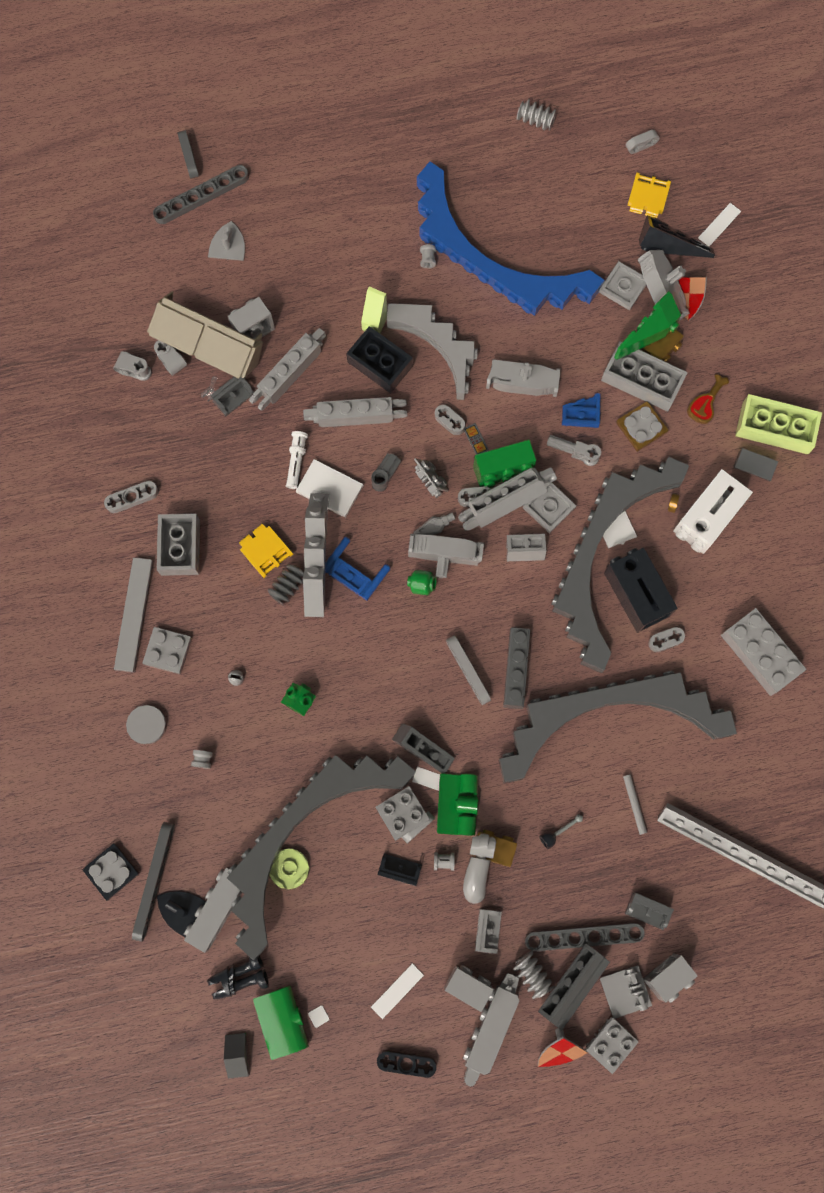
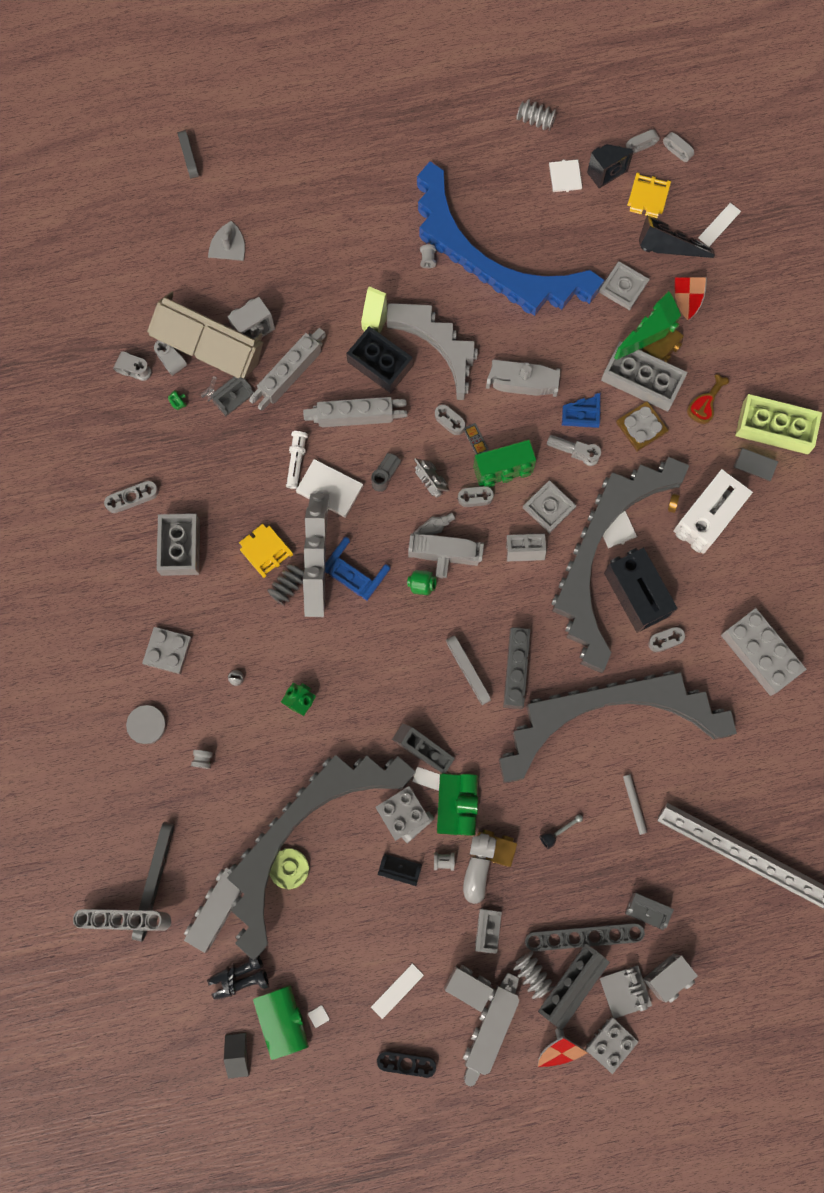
light grey piece [82,843,139,901] -> none
light grey tile [114,558,153,673] -> none
dark grey beam [153,165,249,224] -> none
black shield [157,891,206,937] -> none
light grey hinge [458,468,557,531] -> none
light grey piece [638,250,690,320] -> none
none -> light grey beam [73,909,171,931]
none -> green piece [168,390,187,410]
none -> white piece [549,159,582,192]
none -> black slope [587,144,634,188]
none -> light grey beam [663,132,694,162]

